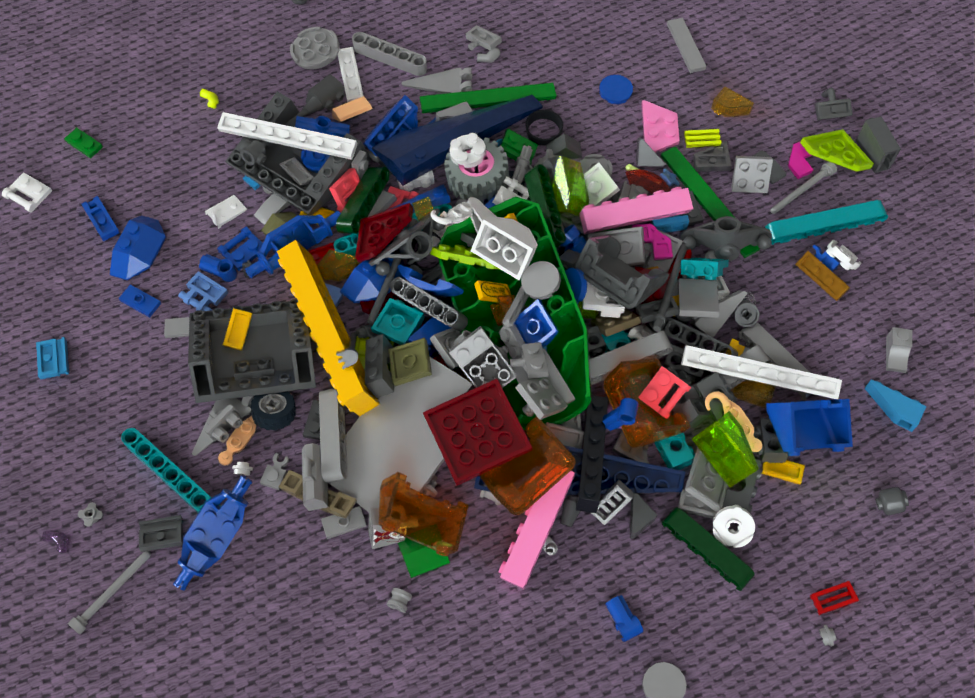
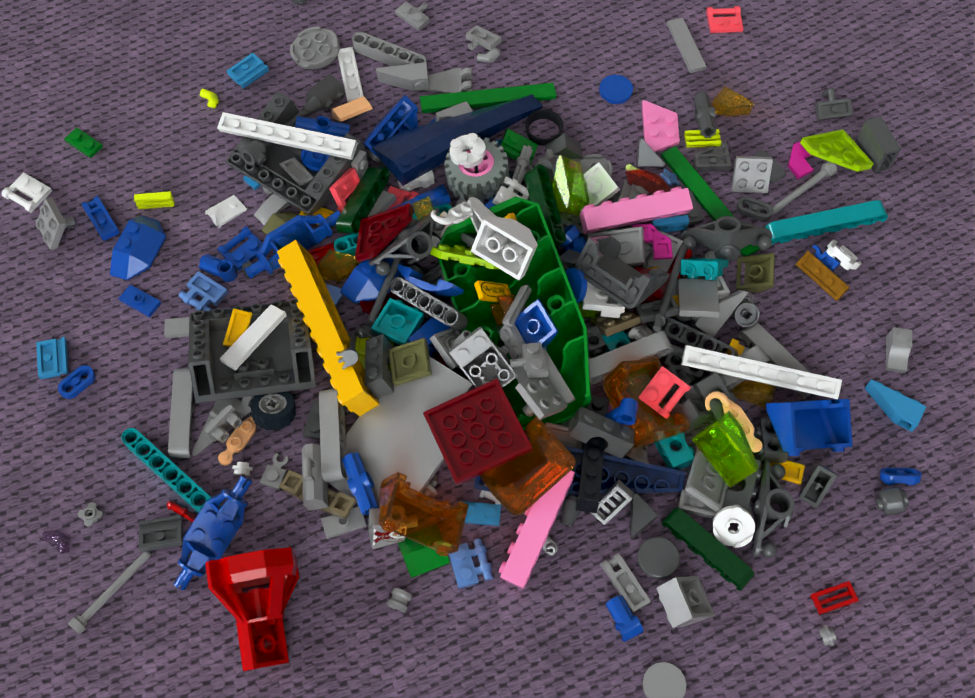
light grey tile [521,261,561,300] -> none
none -> light grey plate [36,197,75,250]
none -> blue plate [58,365,96,399]
none -> neon yellow tile [134,191,174,209]
none -> red piece [167,500,197,522]
none -> light grey beam [168,368,195,459]
none -> red plate [205,547,299,671]
none -> white tile [220,304,287,371]
none -> dark azure plate [227,53,269,89]
none -> blue piece [342,452,380,515]
none -> light grey slope [376,62,430,91]
none -> light grey plate [395,1,430,31]
none -> medium blue plate [447,539,493,589]
none -> dark azure plate [458,501,501,526]
none -> dark grey arch [568,407,635,459]
none -> light grey plate [600,553,651,614]
none -> dark grey tile [637,537,680,580]
none -> light grey slope [656,576,715,628]
none -> dark grey piece [694,92,716,138]
none -> coral plate [706,6,744,33]
none -> dark grey plate [736,196,773,221]
none -> olive slope [736,253,775,293]
none -> dark grey piece [752,460,795,558]
none -> dark grey slope [799,464,838,508]
none -> blue plate [879,467,922,486]

